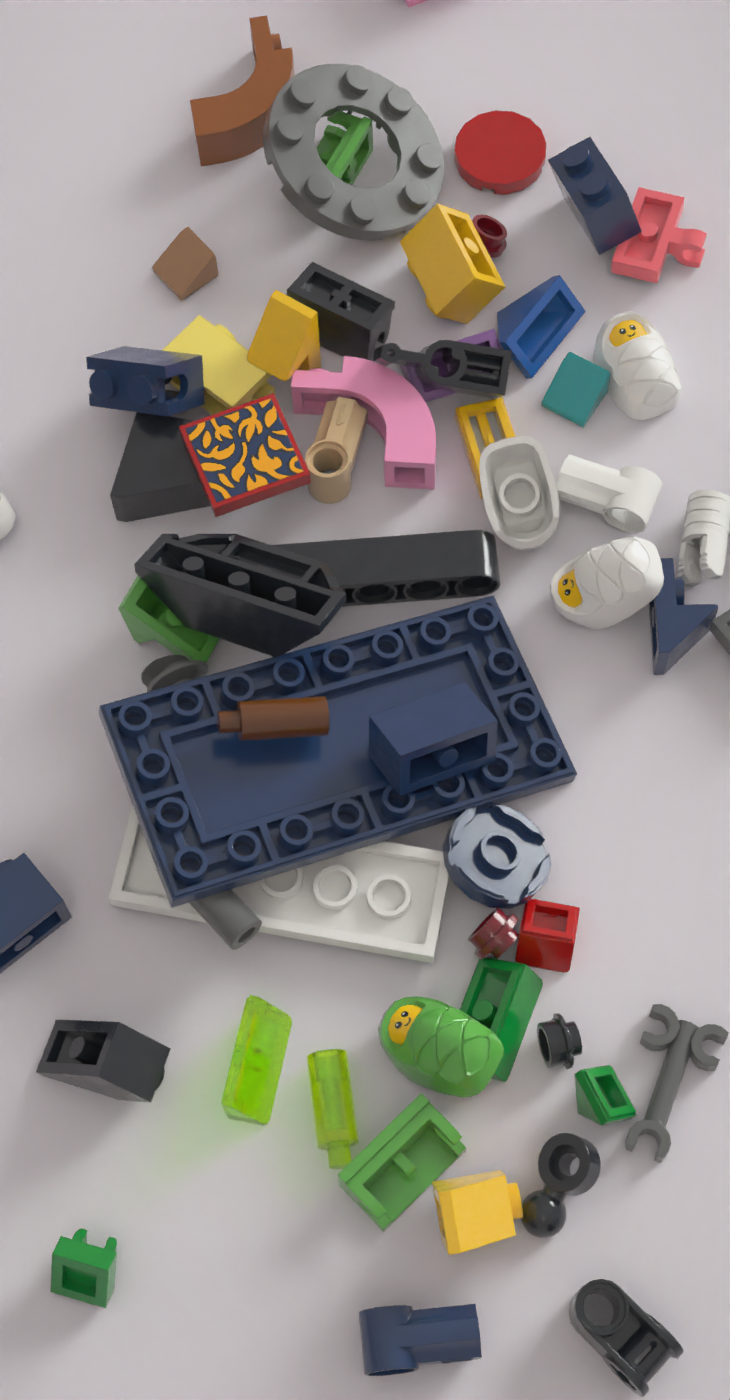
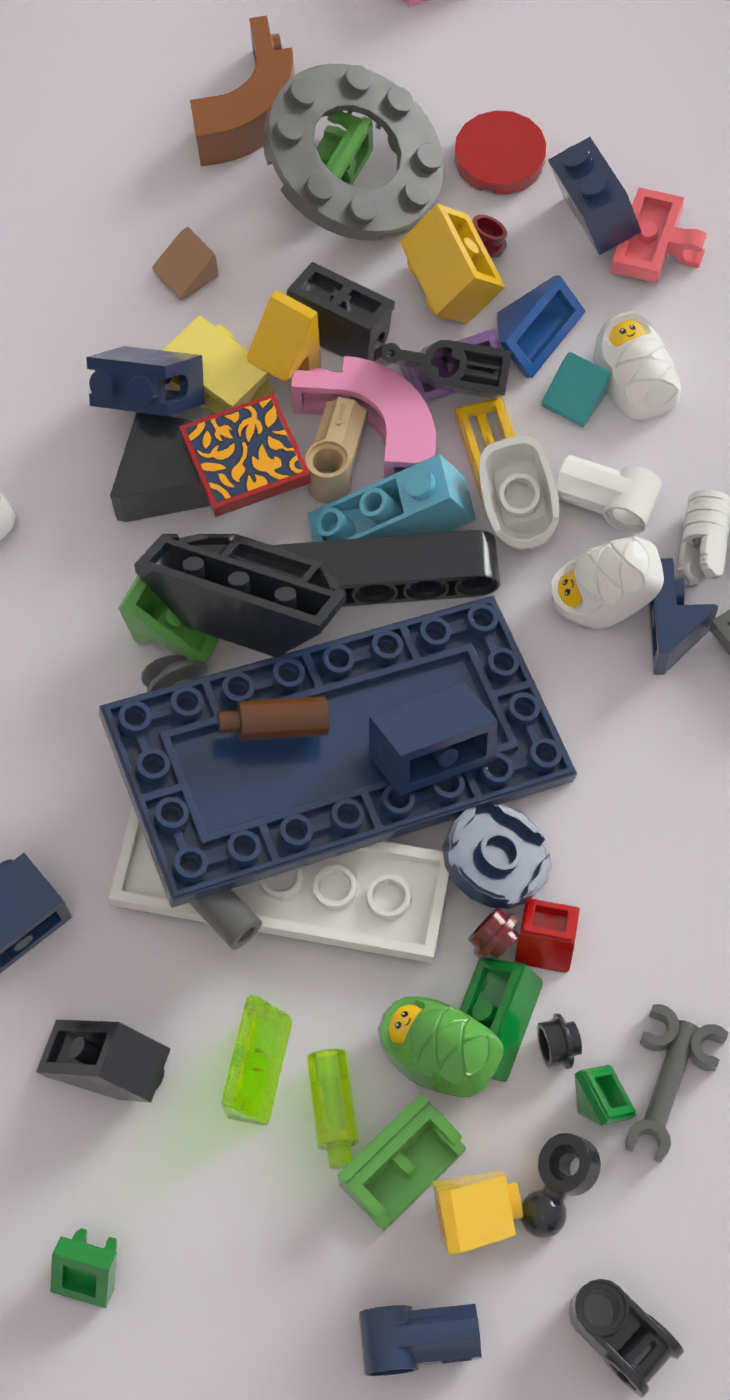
none -> medium azure slope [307,454,476,542]

